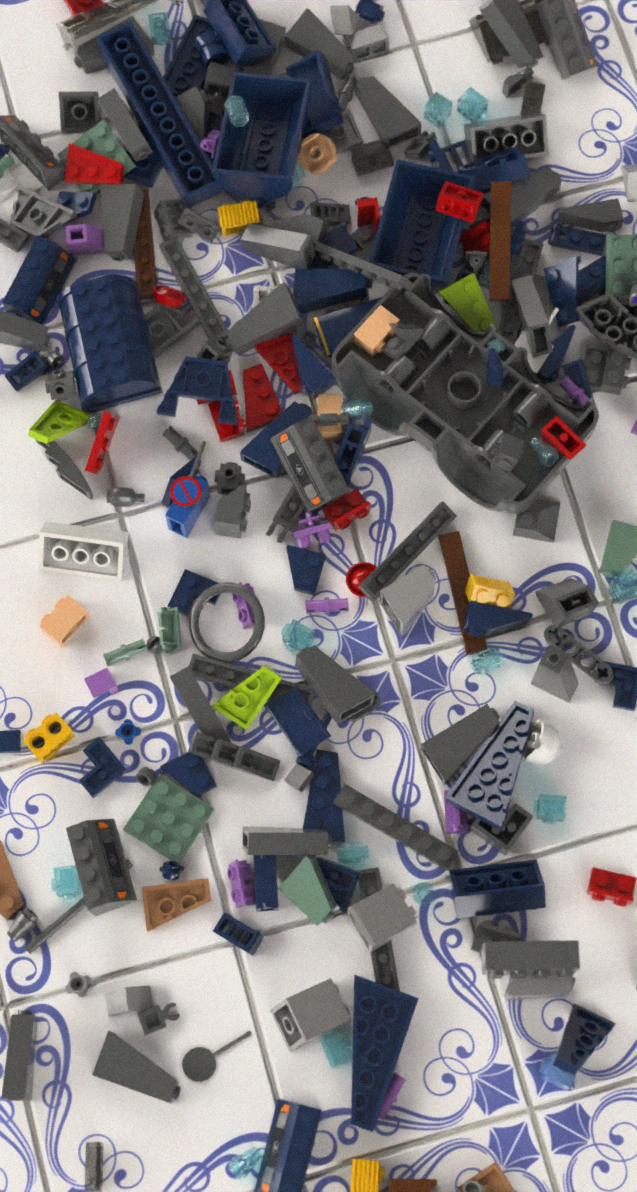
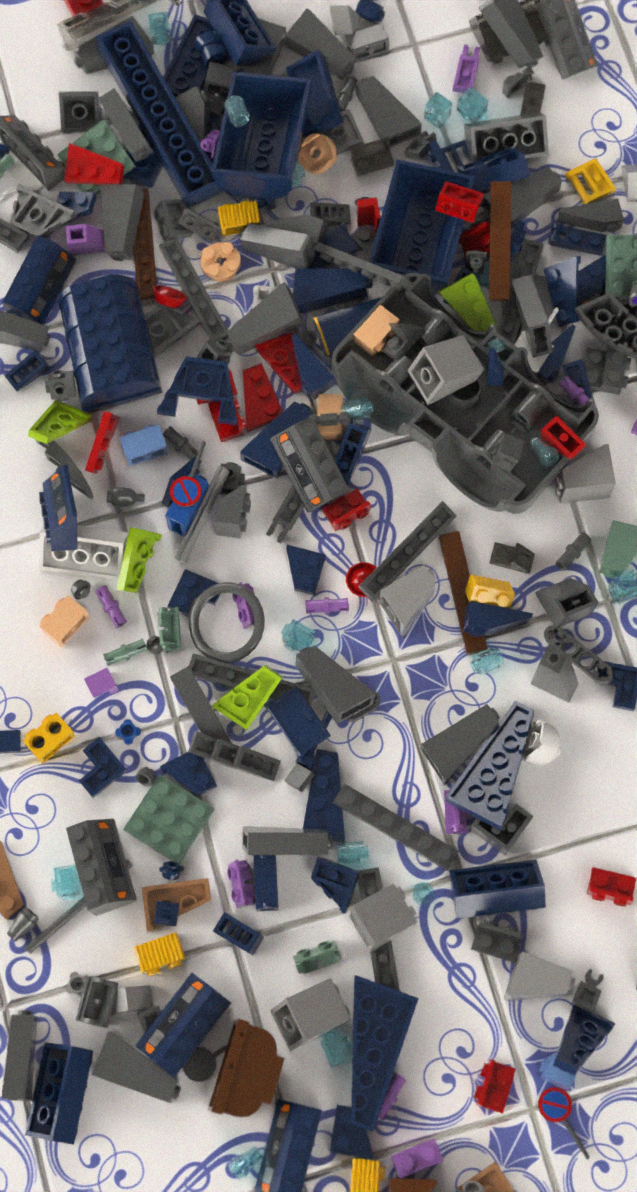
dark grey hinge [46,351,64,369] -> none
clear smoke slope [85,1142,104,1191] -> none
clear light blue plate [87,415,102,430] -> none
sand green slope [278,855,337,925] -> none
medium lavender hips [292,512,331,548] -> none
dark grey brick [481,940,580,979] -> none
dark grey slope [513,499,560,543] -> none
clear light blue brick [533,794,566,824] -> none
none -> dark blue slope [25,1042,93,1145]
none -> dark blue slope [39,465,77,551]
none -> dark grey plate [71,579,91,600]
none -> dark grey hinge [75,976,119,1028]
none -> medium lavender pin [95,585,127,628]
none -> lime wing [117,527,162,593]
none -> medium blue brick [119,425,168,467]
none -> yellow brick [134,932,186,977]
none -> dark blue slope [135,972,231,1078]
none -> dark blue tile [154,901,179,926]
none -> light grey axle [175,466,229,563]
none -> light nougat plate [201,242,241,282]
none -> reddish brown container [207,1019,285,1117]
none -> sand green hinge [293,940,341,974]
none -> dark blue wing [329,1105,374,1160]
none -> medium lavender brick [391,1138,443,1178]
none -> light grey slope [407,335,484,405]
none -> medium lavender hinge [452,44,480,95]
none -> red bracket [474,1059,516,1114]
none -> clear smoke slope [489,542,535,574]
none -> piece [538,1087,590,1159]
none -> light grey slope [555,444,616,503]
none -> dark grey pin [555,532,592,571]
none -> yellow plate [565,158,616,204]
none -> dark grey plate [571,969,604,1013]

